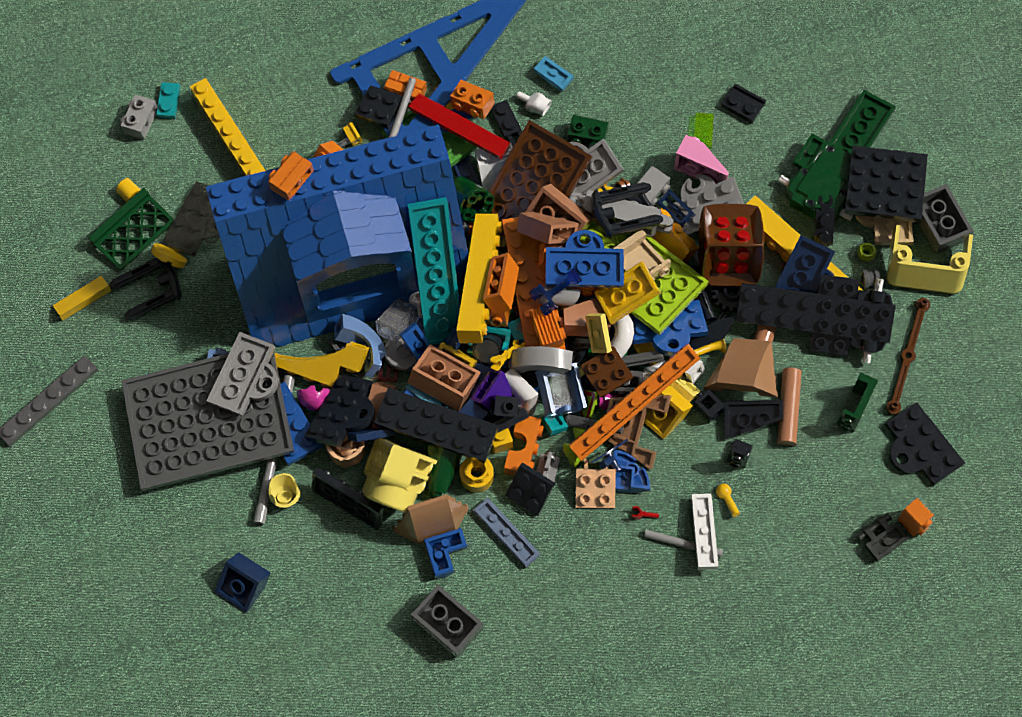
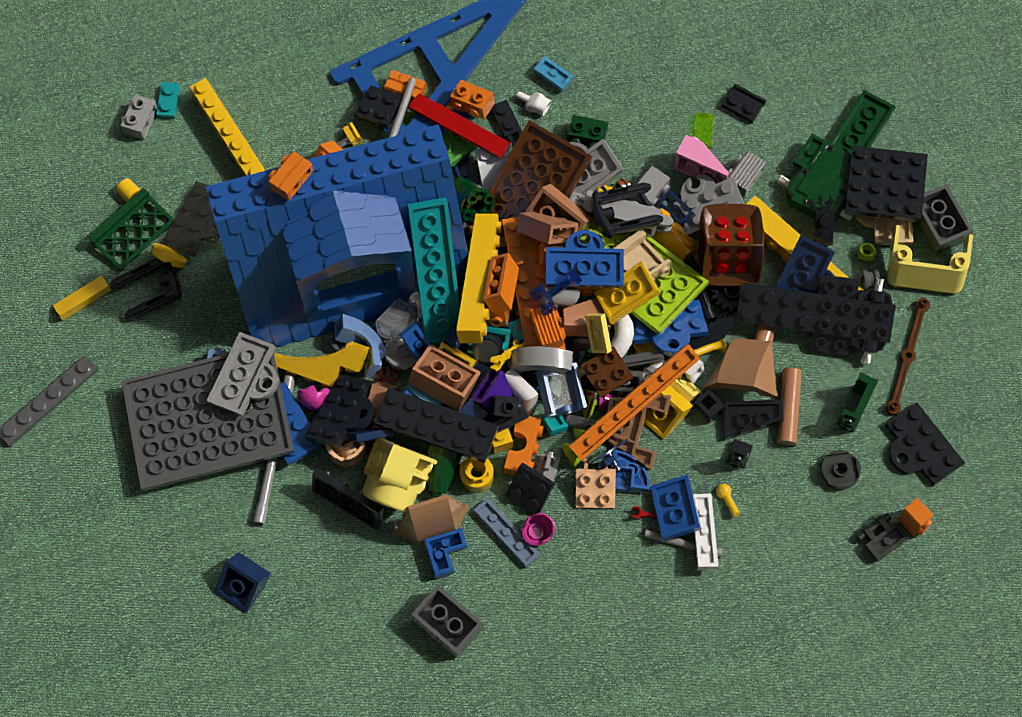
light yellow hair [269,473,300,508] -> none
none -> dark pink hair [522,513,555,546]
none -> blue plate [650,474,702,541]
none -> light grey brick [728,151,766,196]
none -> pearl dark grey plate [821,450,861,490]

